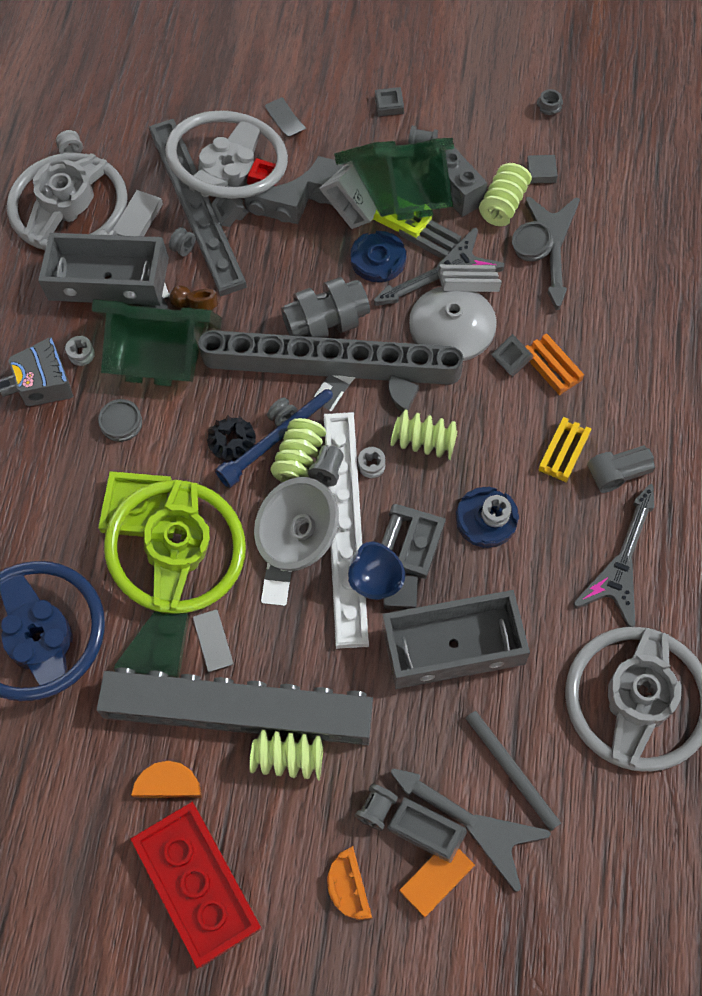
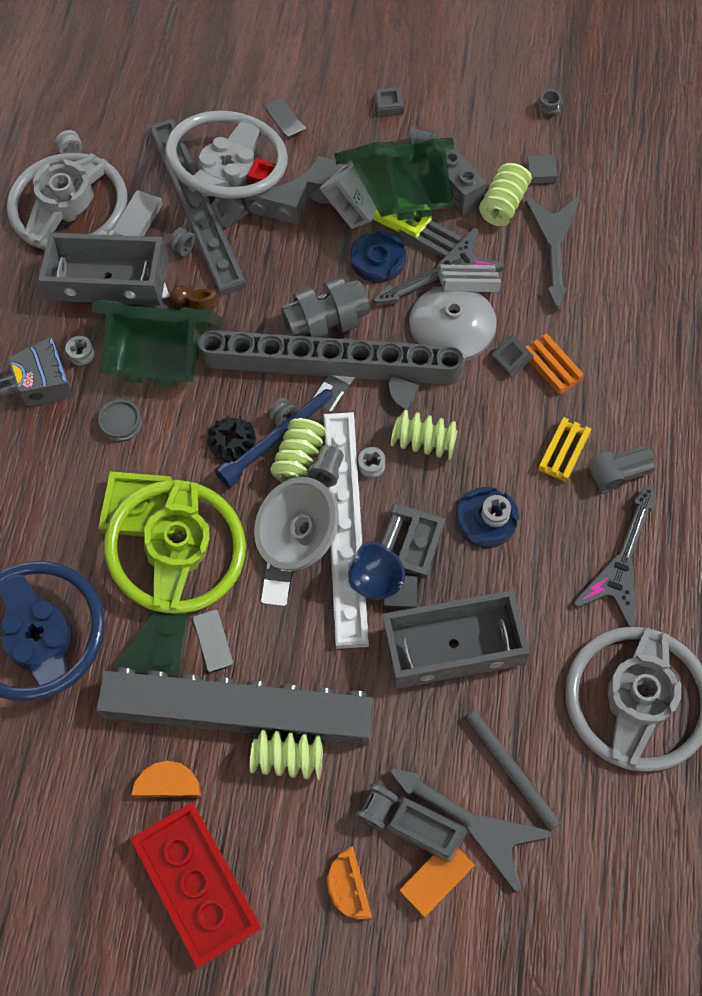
dark grey piece [512,221,553,261] -> none

